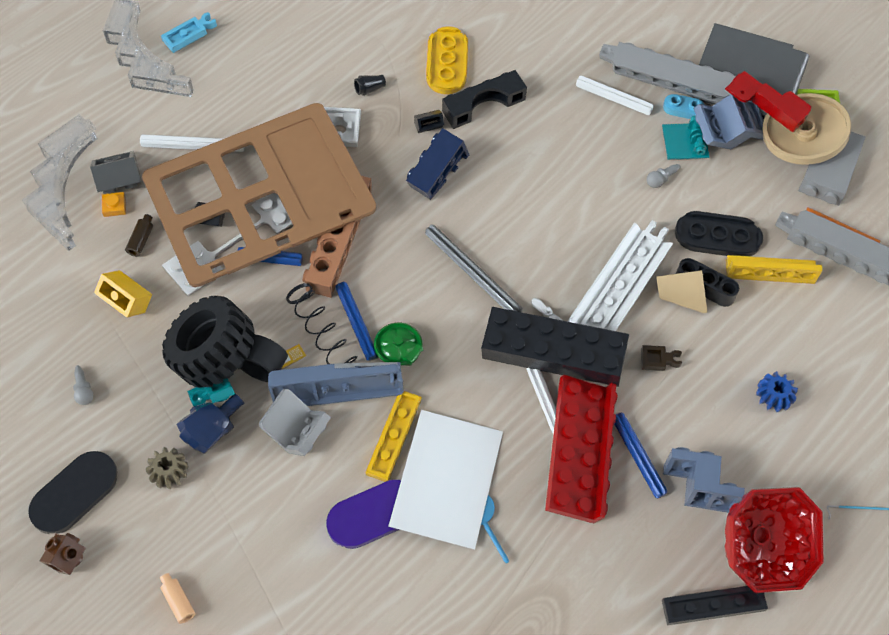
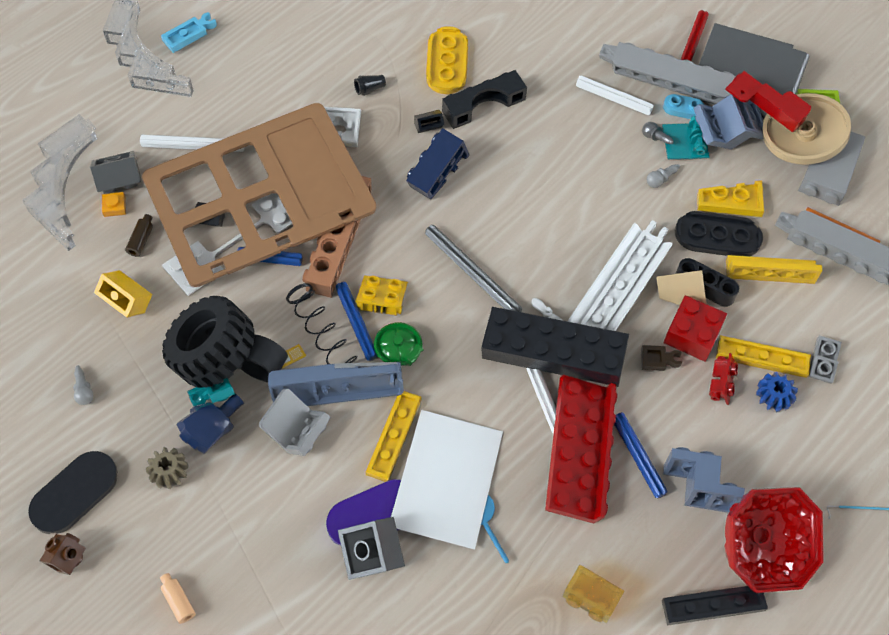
none -> dark grey slope [338,517,405,580]
none -> yellow hinge [356,275,408,316]
none -> clear yellow brick [562,565,624,623]
none -> flat silver bar [642,122,674,144]
none -> red brick [663,295,728,362]
none -> red axle [680,10,709,61]
none -> yellow wing [697,180,764,217]
none -> red hinge [709,353,738,405]
none -> yellow tile [716,335,811,378]
none -> light grey slope [809,335,842,384]

